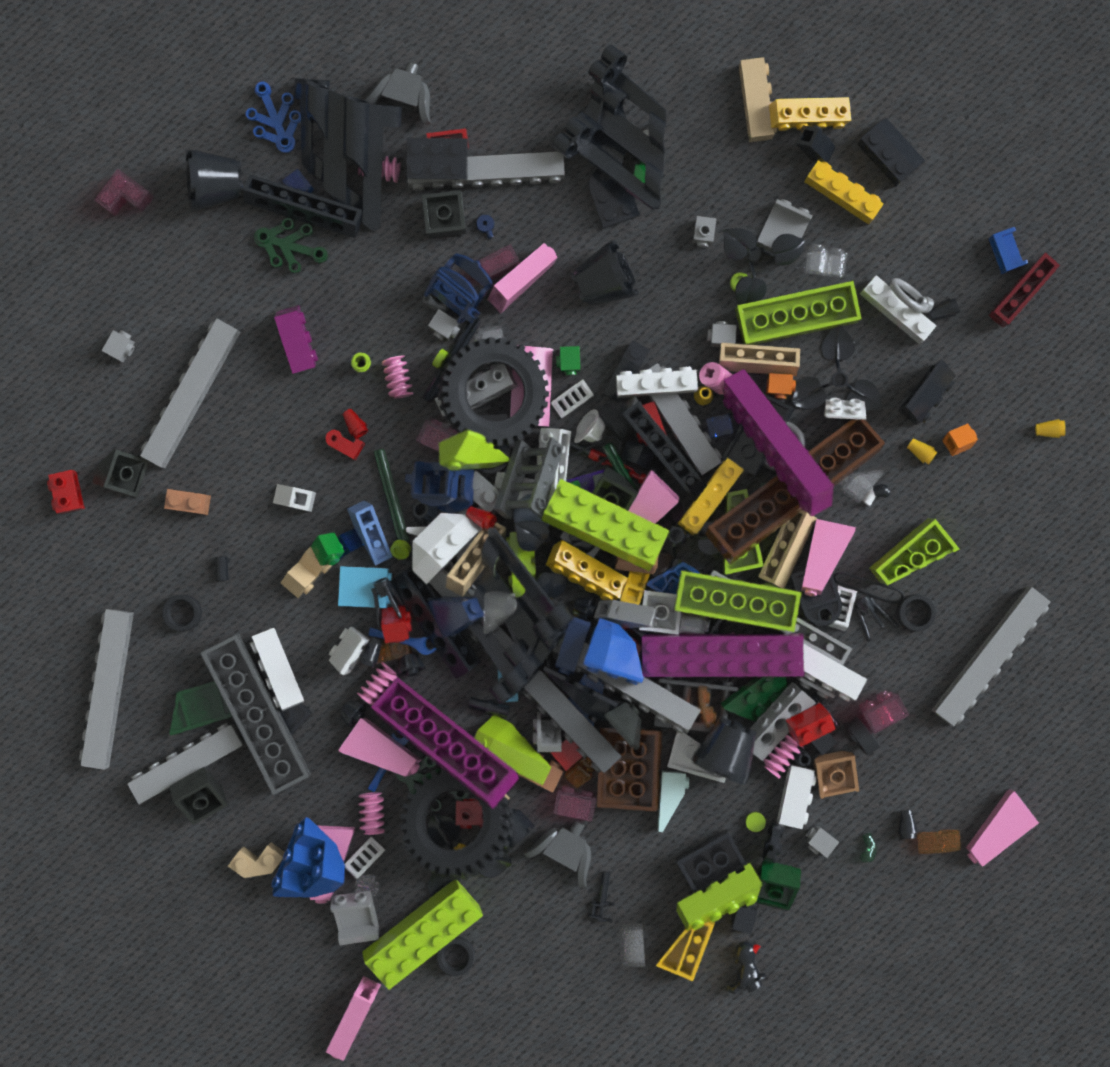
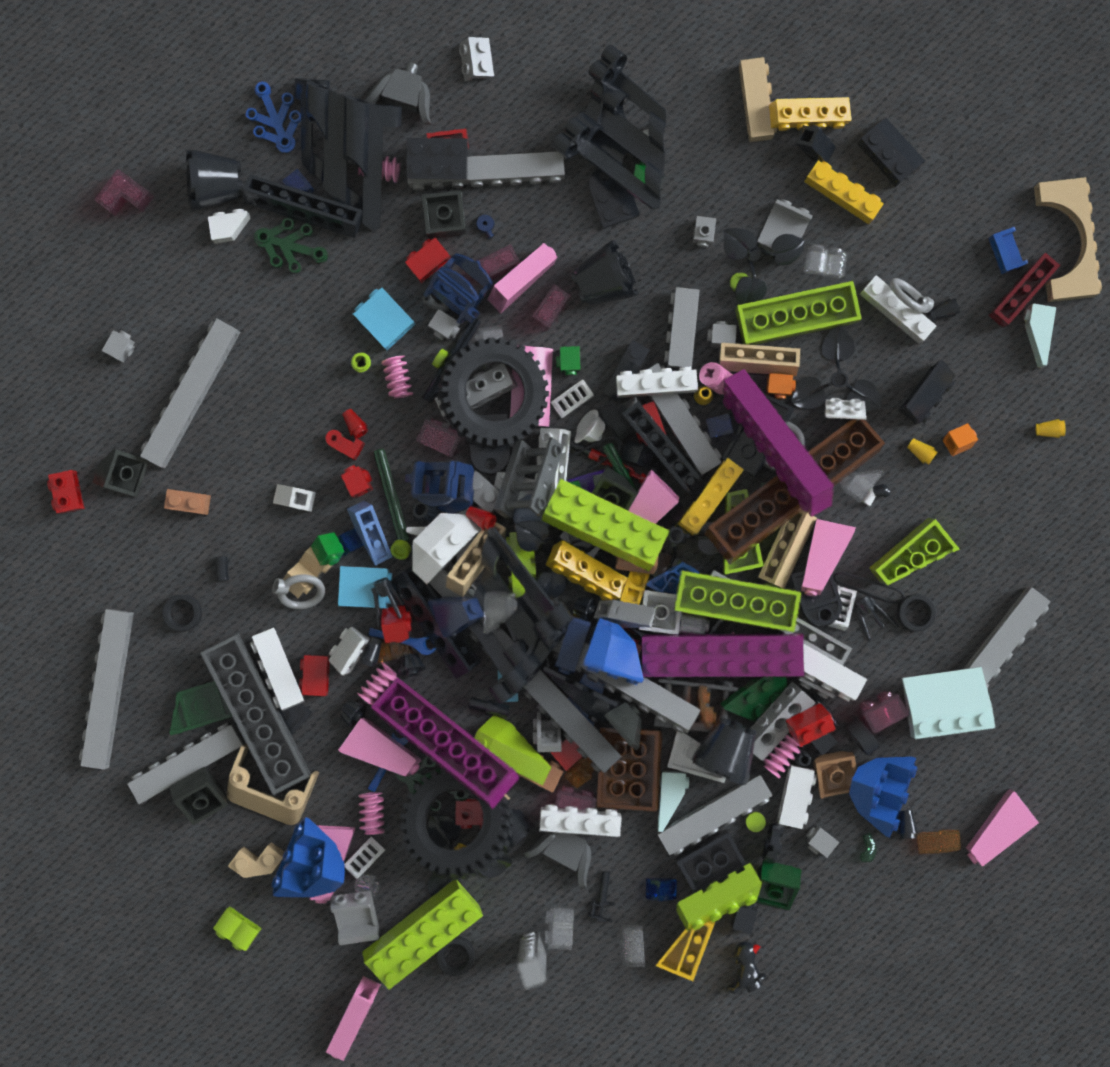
magenta wedge [274,305,318,374] -> none
lime wedge [439,430,509,471] -> none
none -> white slope [208,209,251,244]
none -> lime brick [213,906,261,951]
none -> tan windscreen [226,743,319,825]
none -> light grey piece [273,574,325,609]
none -> red brick [299,655,330,696]
none -> red brick [341,465,373,498]
none -> medium azure brick [353,288,416,350]
none -> red brick [405,238,451,283]
none -> bracket [459,37,494,81]
none -> light grey brick [518,931,546,989]
none -> clear pink brick [532,284,571,330]
none -> white brick [540,805,621,837]
none -> clear brick [545,906,574,950]
none -> clear blue brick [645,878,677,901]
none -> light grey brick [657,773,772,855]
none -> light grey brick [664,287,700,369]
none -> blue brick [849,757,918,838]
none -> light aqua slope [902,667,995,739]
none -> light aqua slope [1023,304,1056,368]
none -> tan arch [1034,177,1102,302]

